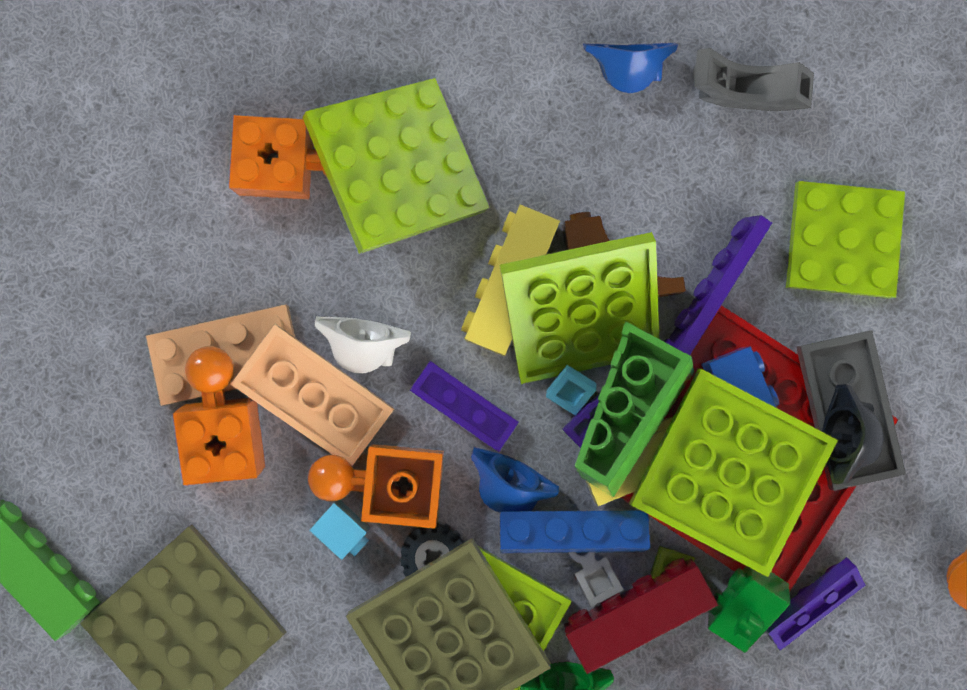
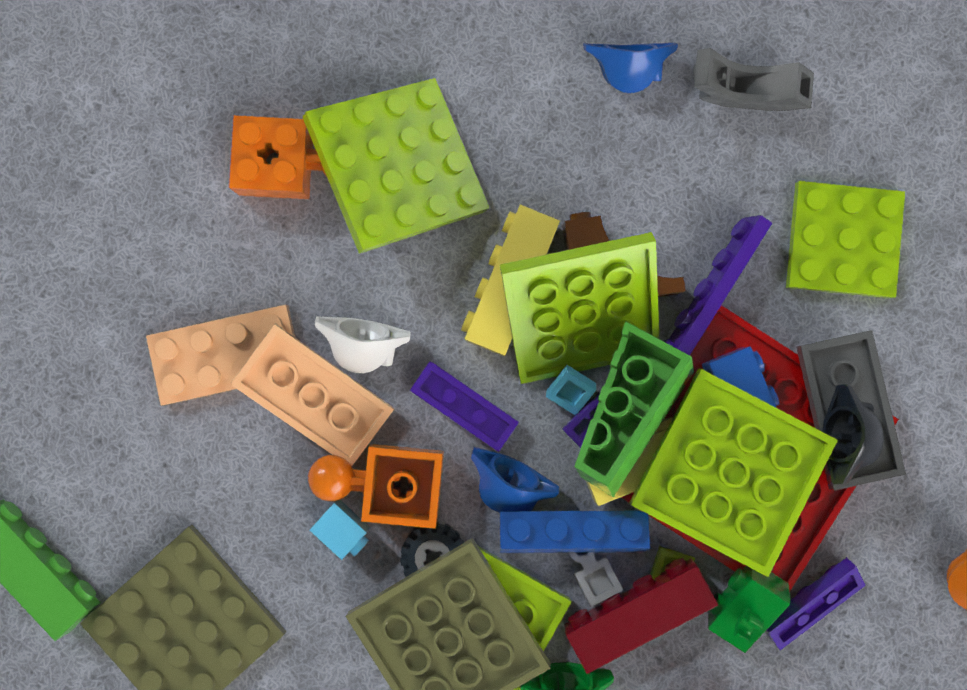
orange brick [173,346,265,485] -> none

